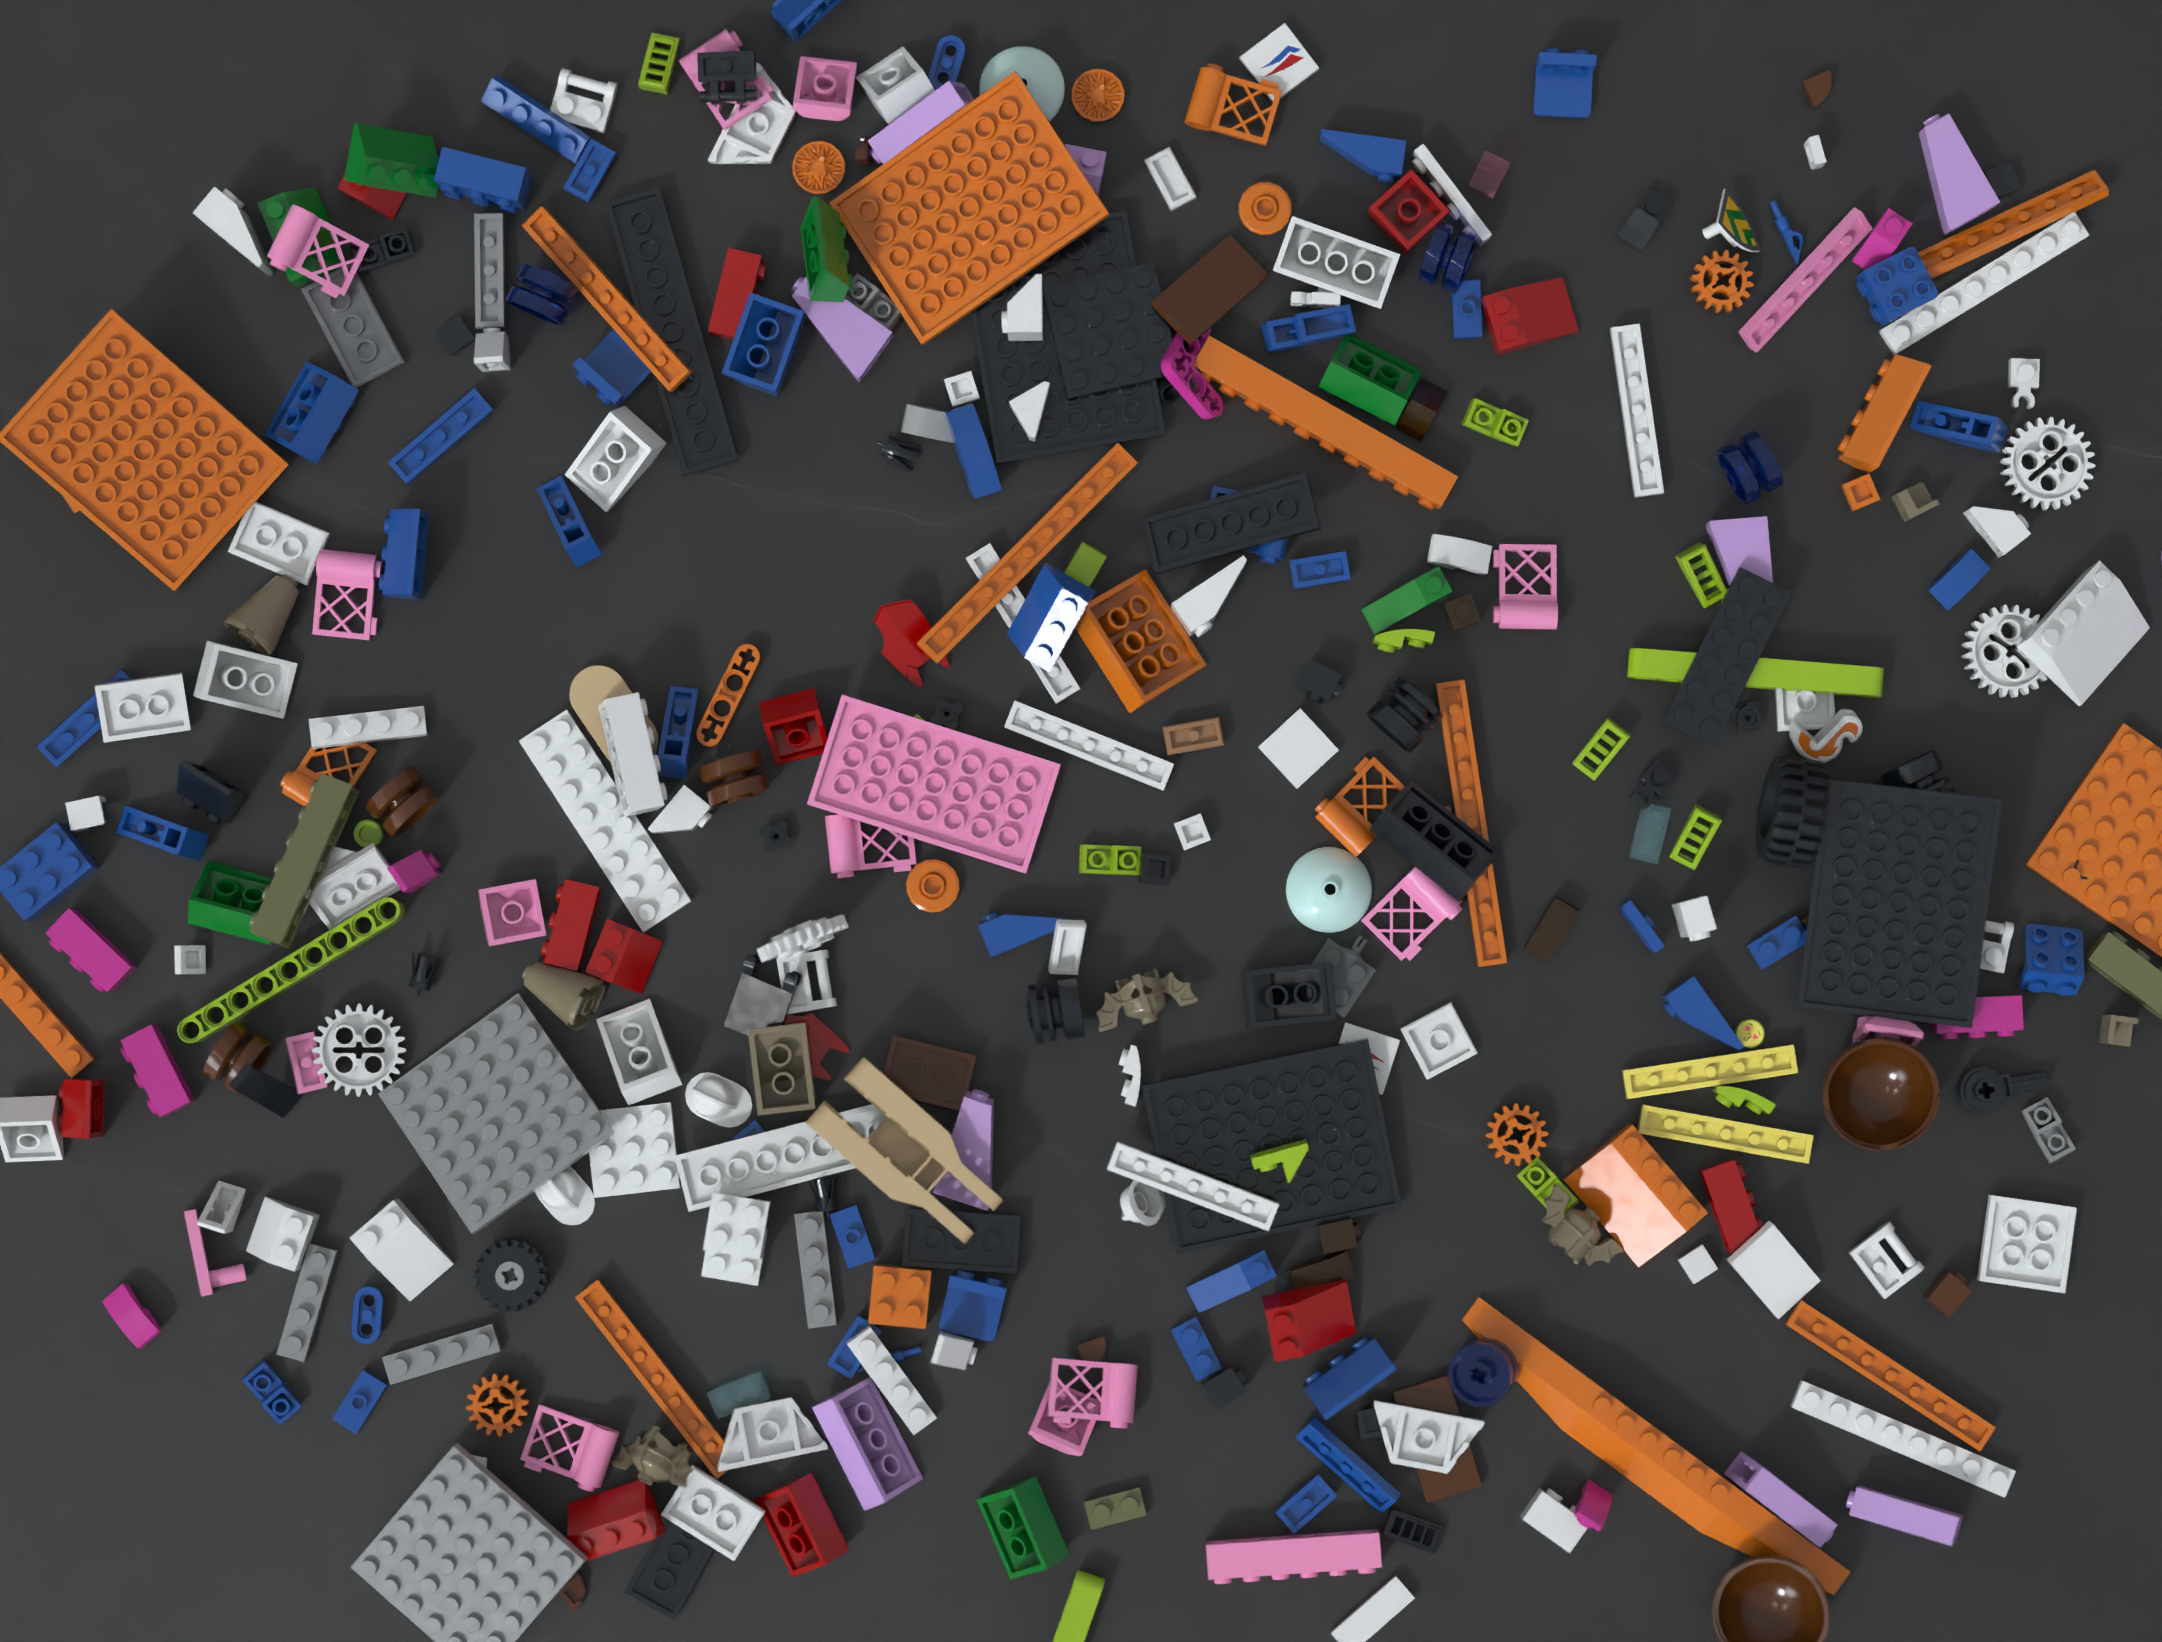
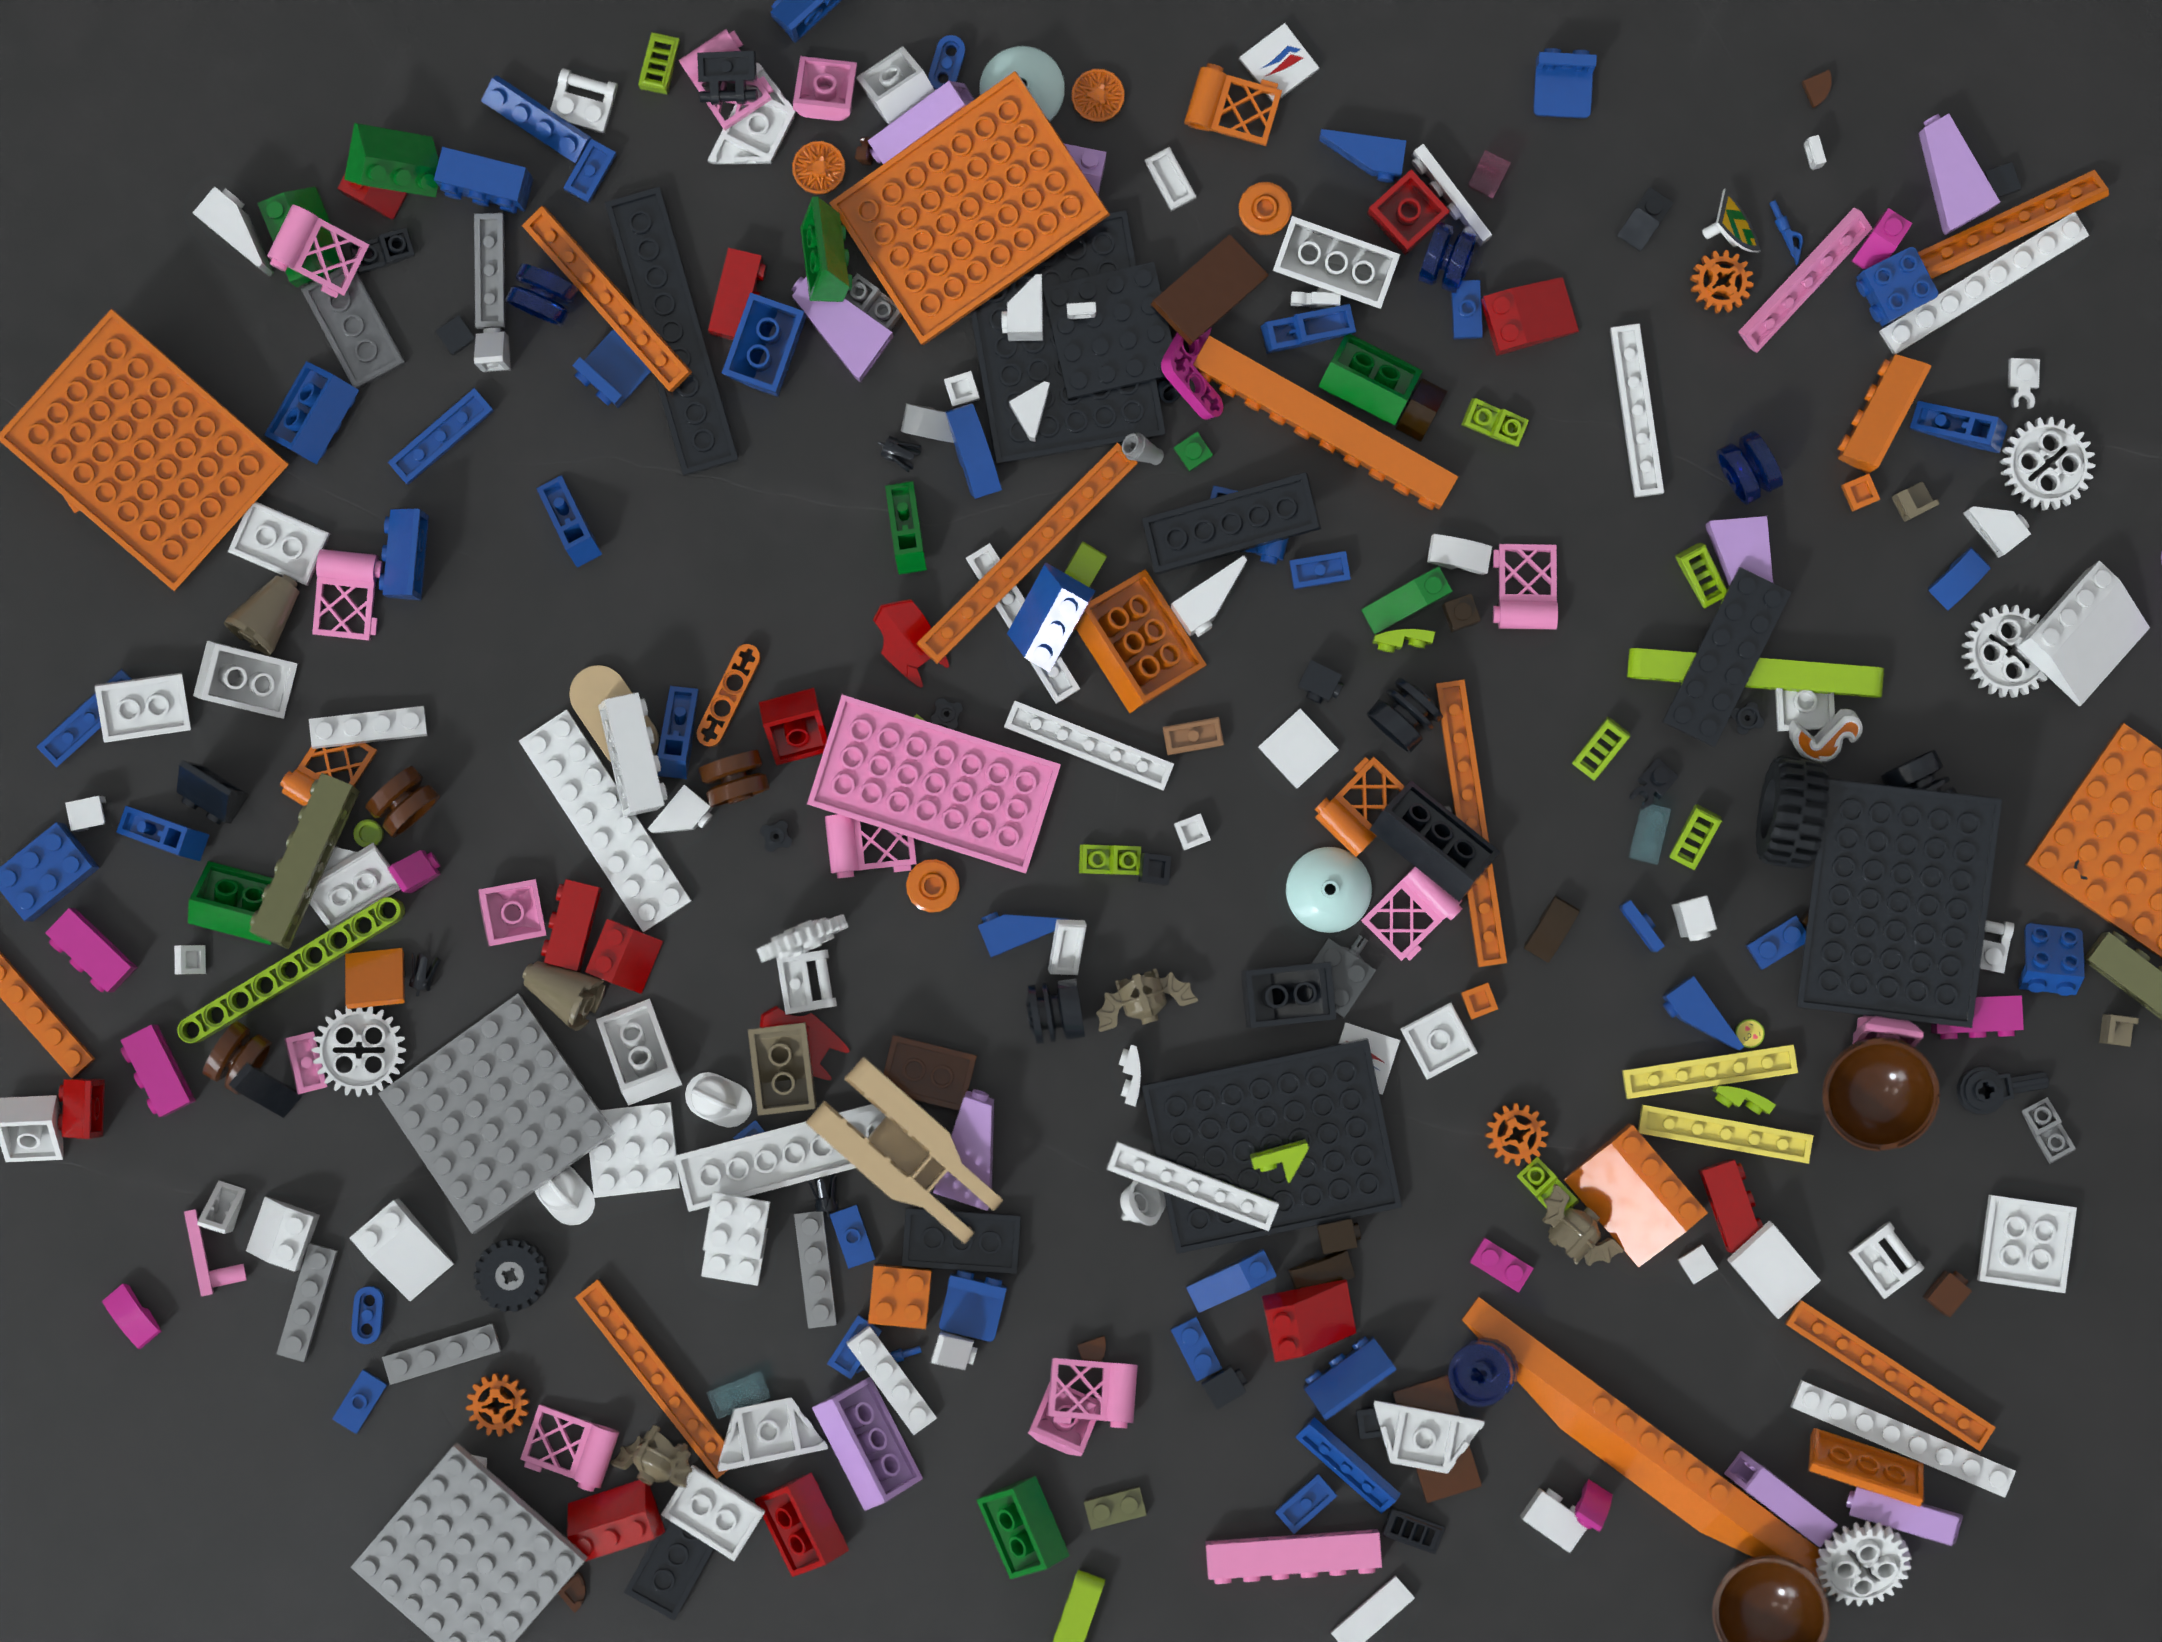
blue slope [242,1359,302,1425] -> none
white slope [565,406,666,512] -> none
flag [724,954,802,1036] -> none
none -> orange tile [345,948,405,1009]
none -> green slope [885,481,927,575]
none -> white tile [1067,302,1096,319]
none -> light grey cone [1122,433,1164,465]
none -> green plate [1173,432,1213,472]
none -> orange plate [1461,982,1498,1020]
none -> dark pink plate [1469,1238,1534,1293]
none -> orange tile [1809,1428,1924,1507]
none -> white gear [1816,1521,1911,1606]

